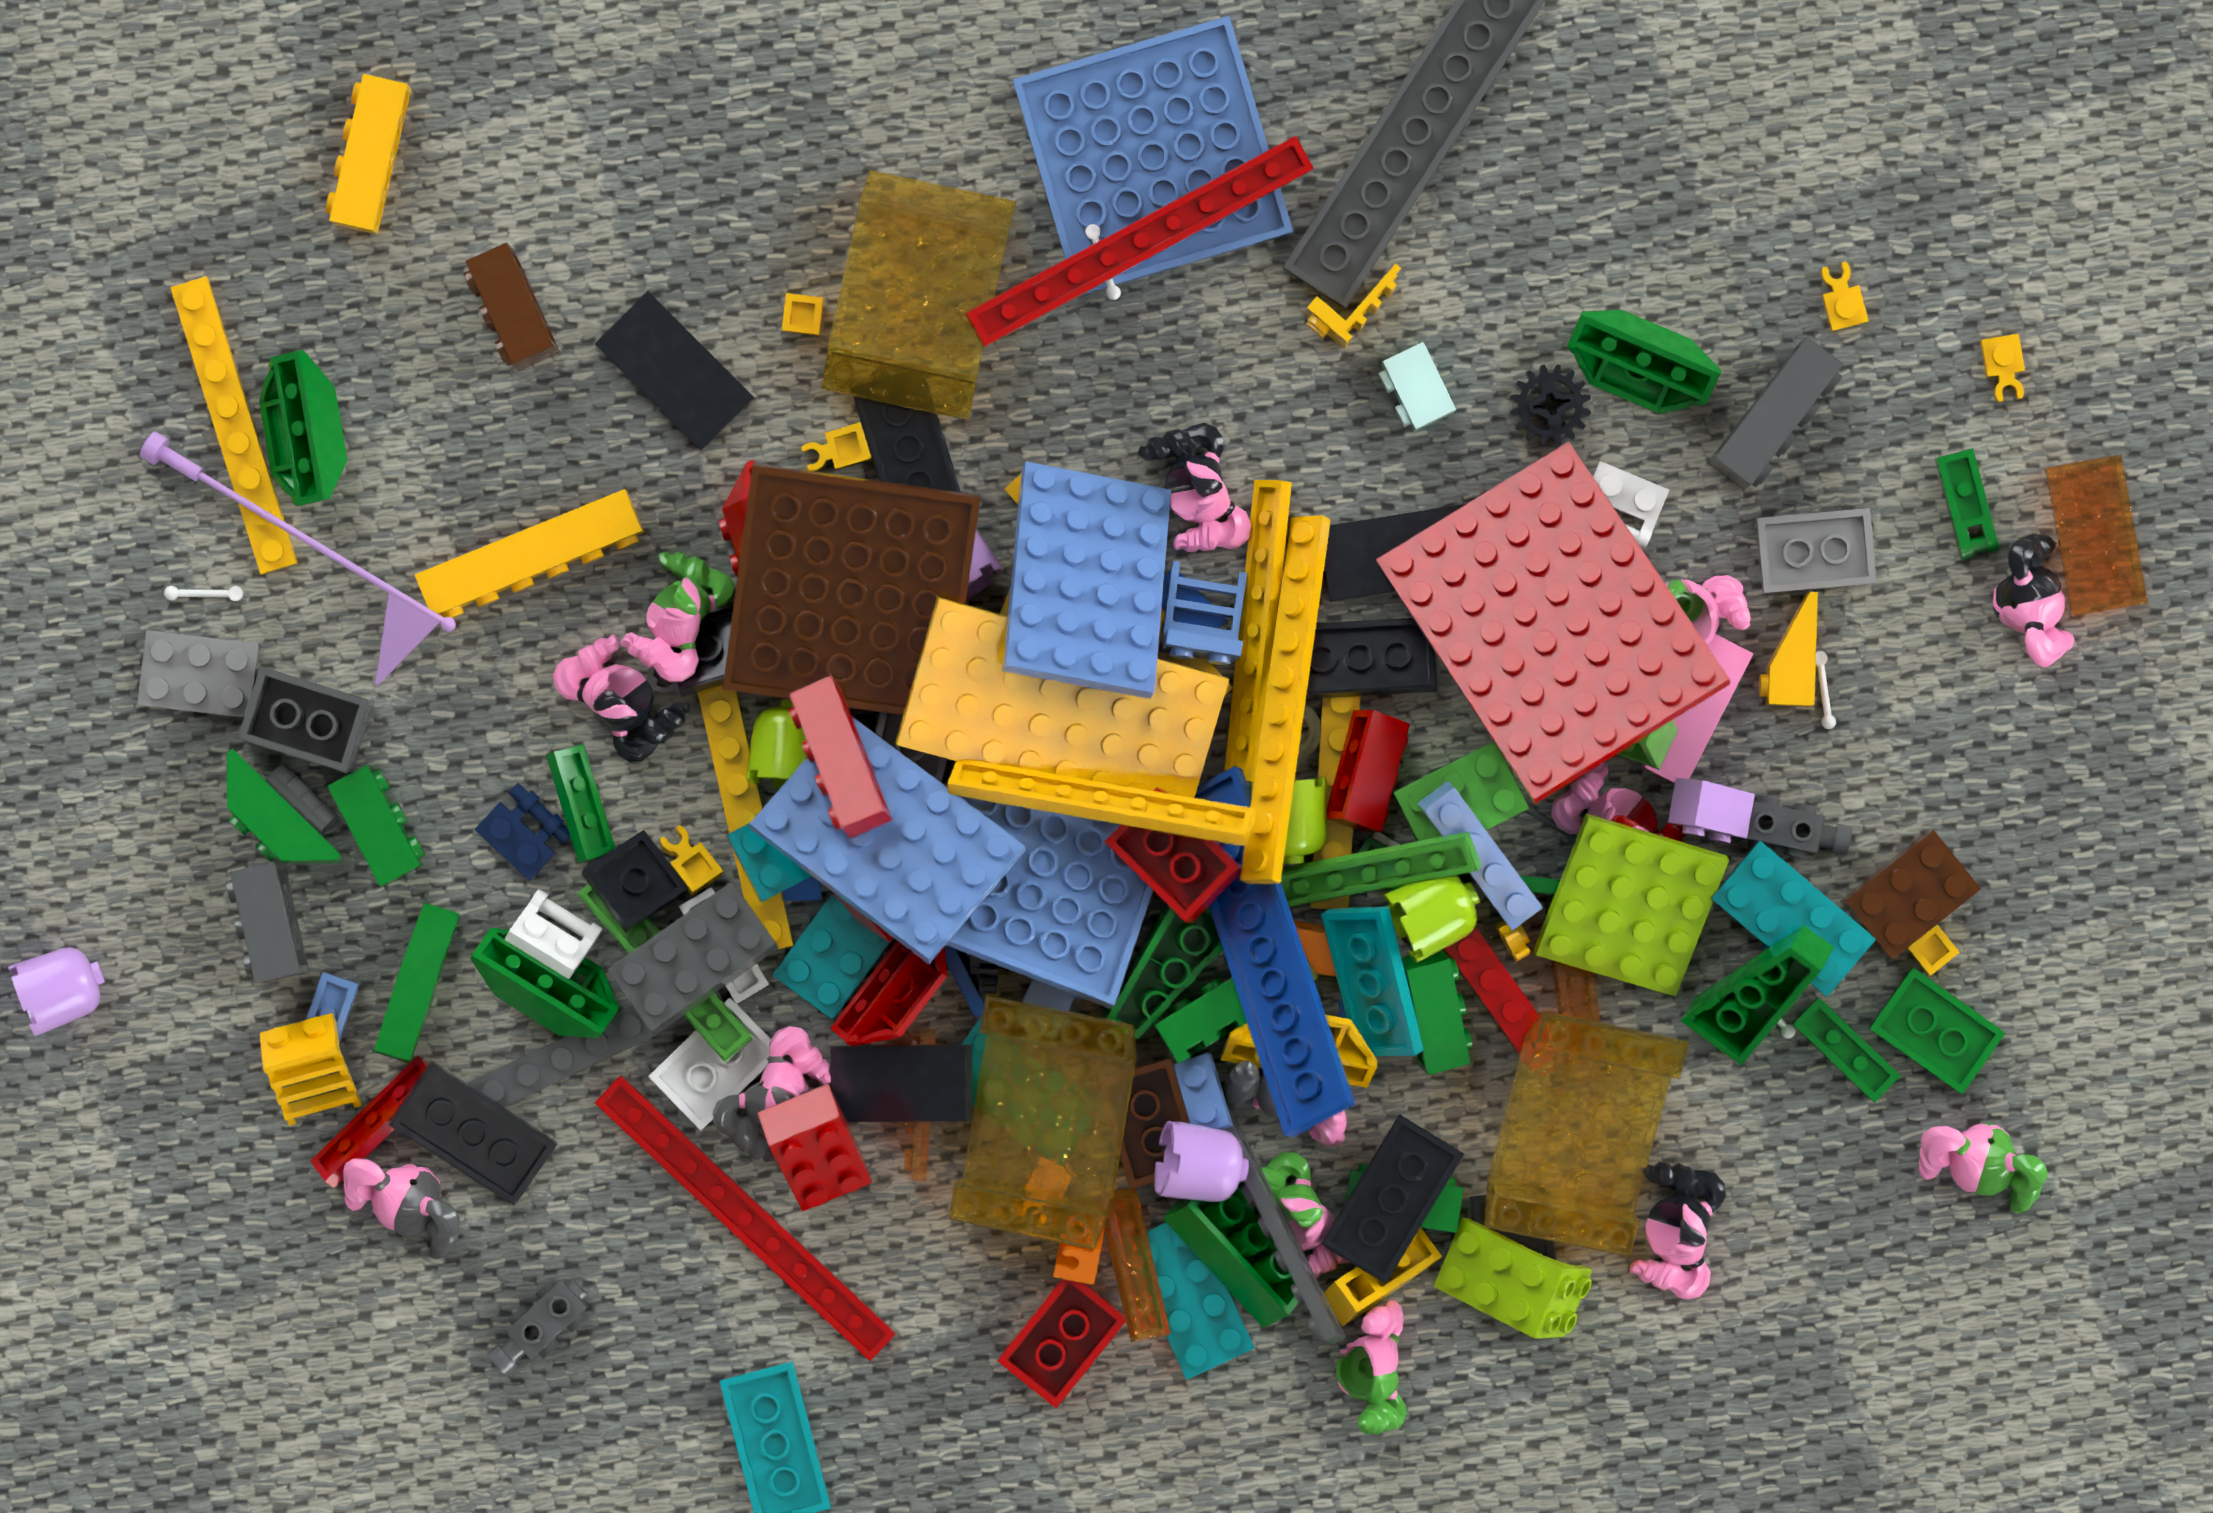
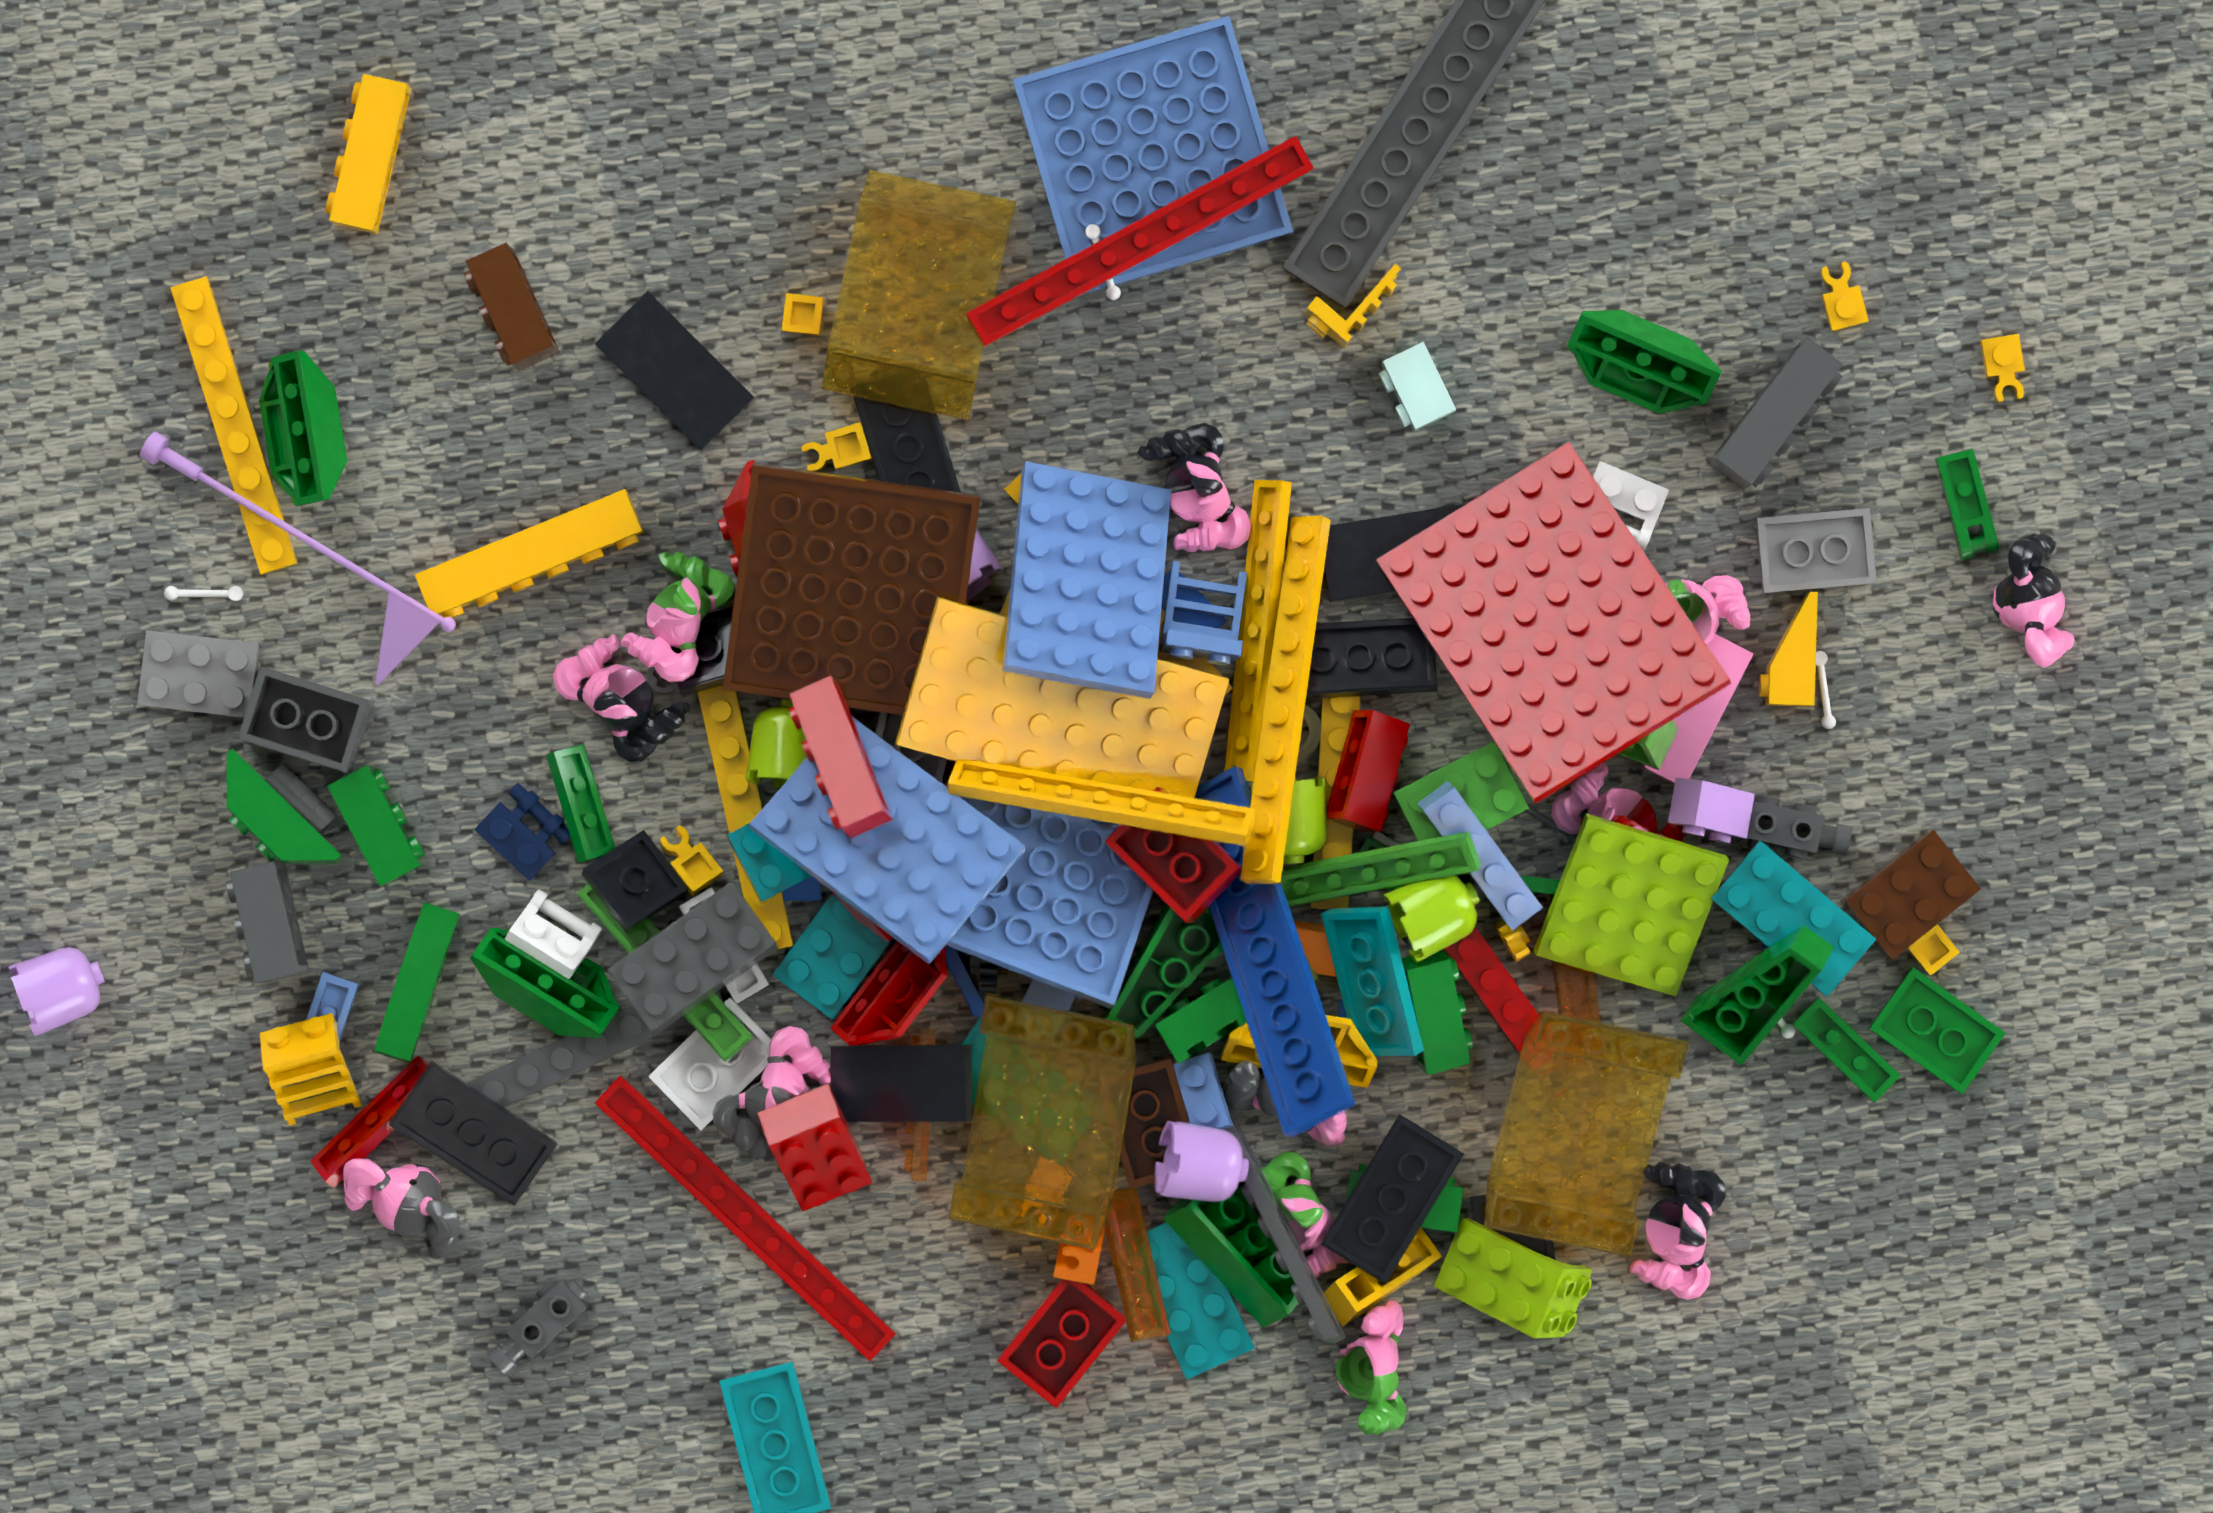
black gear [1509,364,1591,446] -> none
hair [1918,1123,2048,1214] -> none
clear orange plate [2045,455,2148,617] -> none

